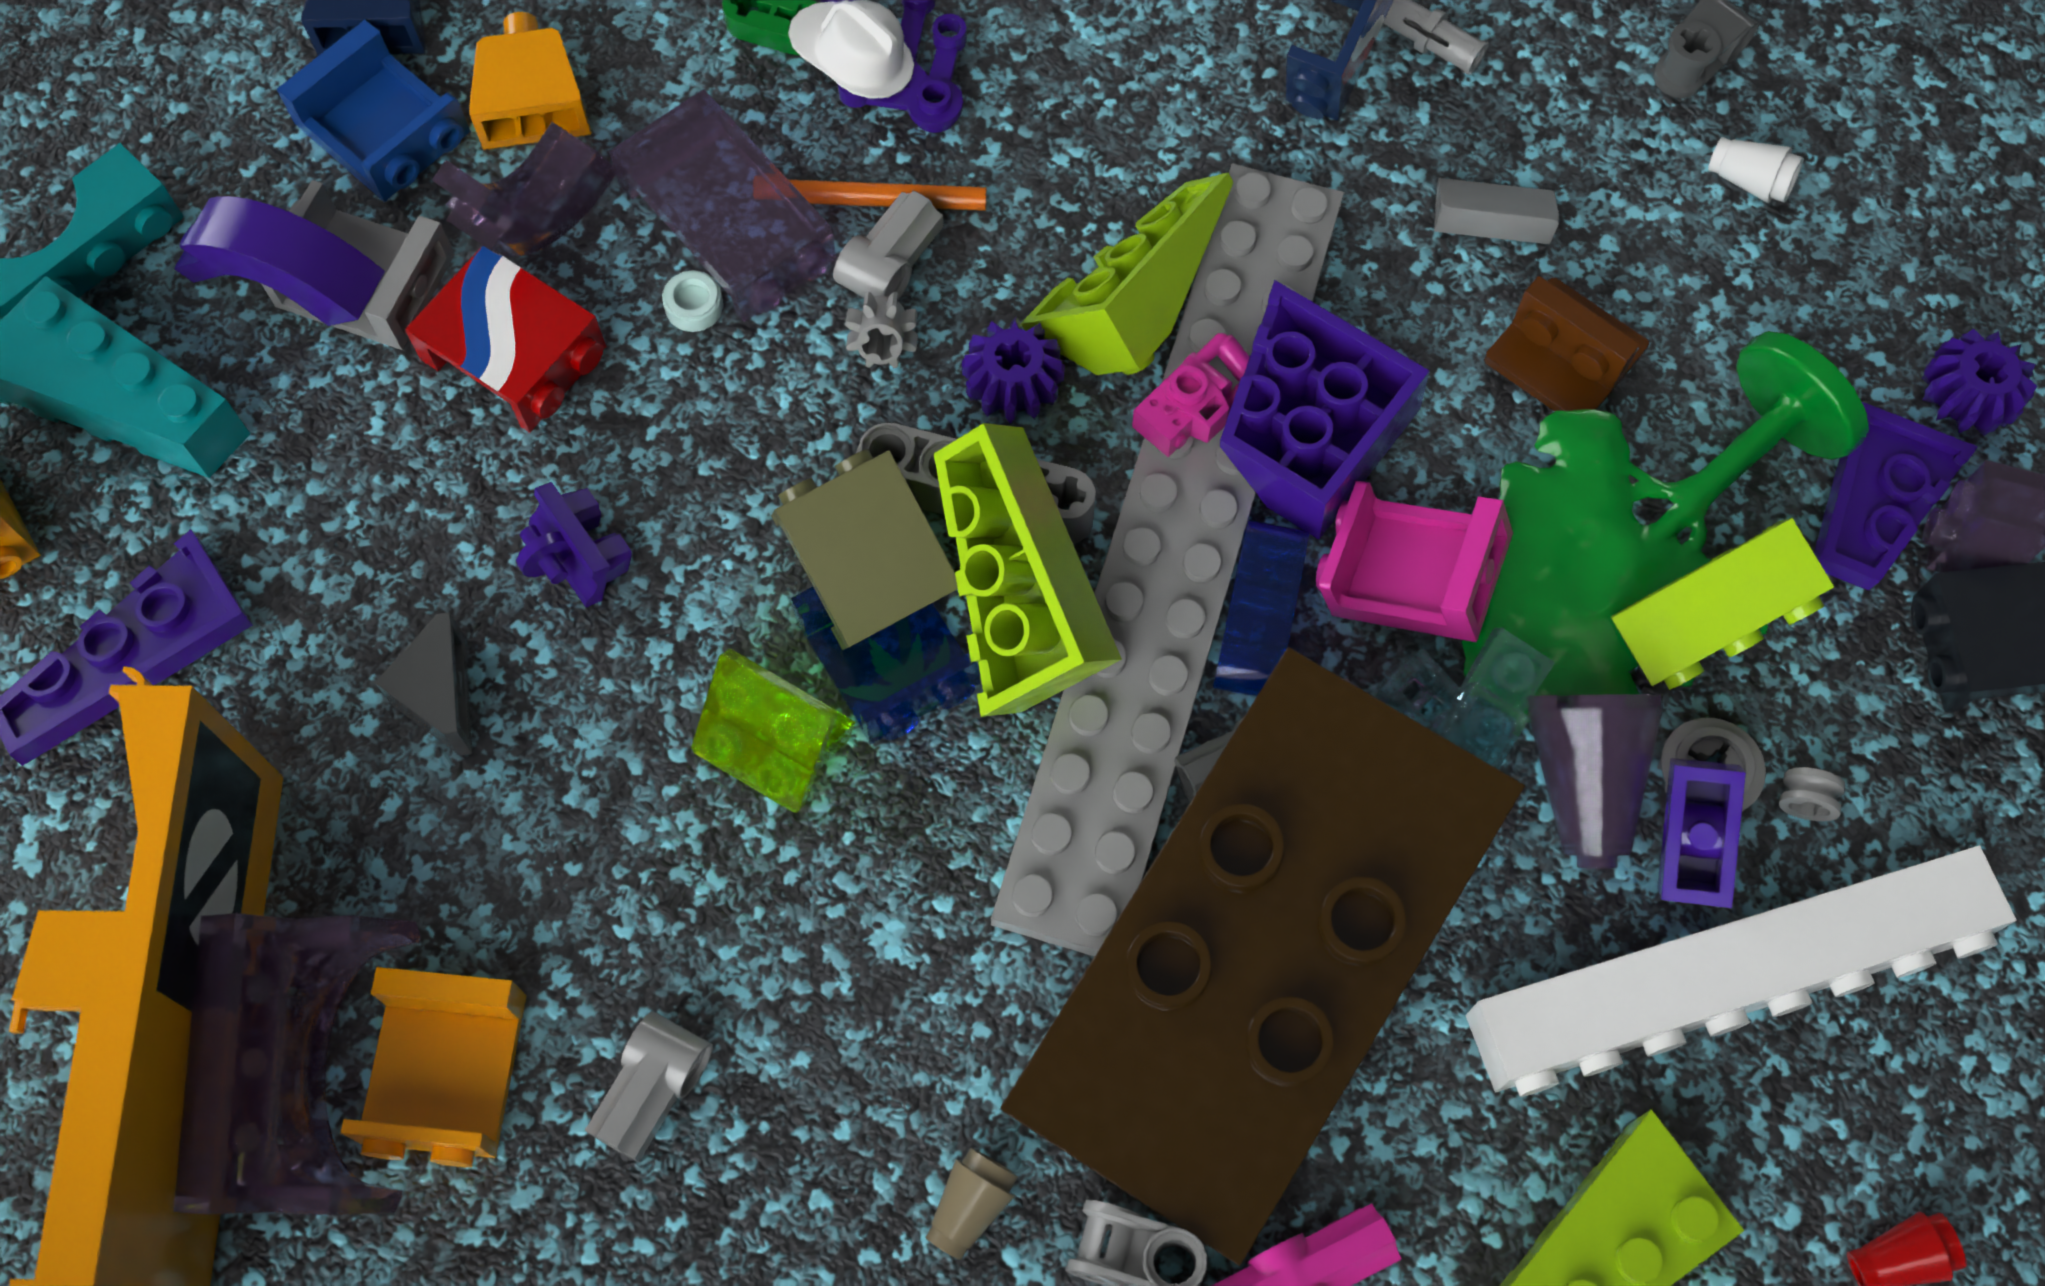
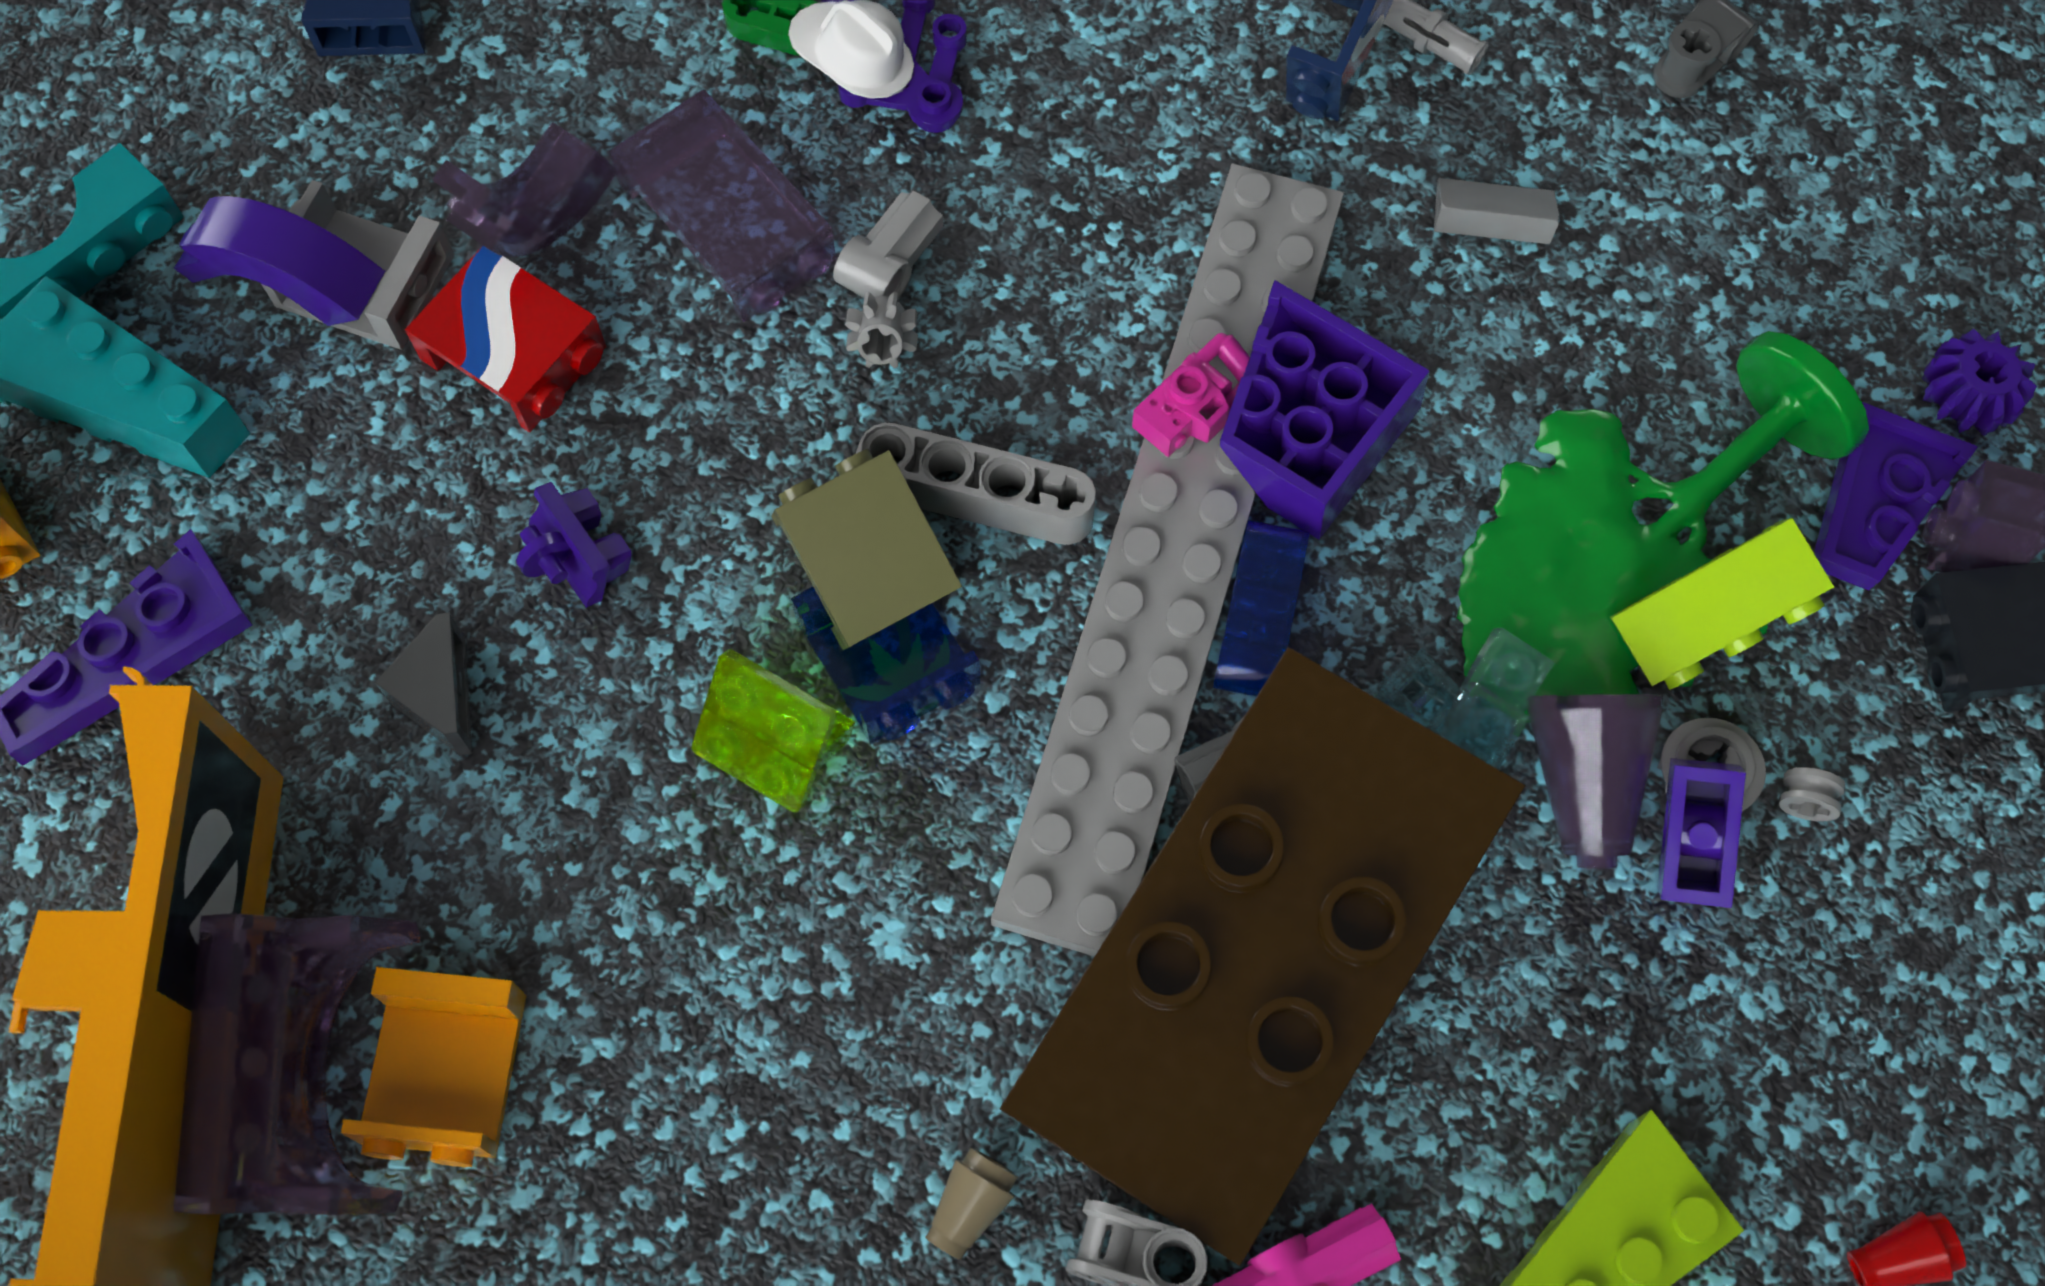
blue panel [277,20,471,202] -> none
light orange torso [469,12,591,150] -> none
light grey piece [585,1011,713,1163] -> none
light aqua tile [662,270,724,332] -> none
orange bar [754,178,987,211] -> none
lime wedge [934,423,1122,717] -> none
dark purple gear [962,316,1065,424] -> none
lime wedge [1021,172,1234,375] -> none
dark pink panel [1316,481,1513,643] -> none
white brick [1465,845,2017,1097] -> none
reddish brown bracket [1484,276,1649,411] -> none
white cone [1708,137,1804,203] -> none

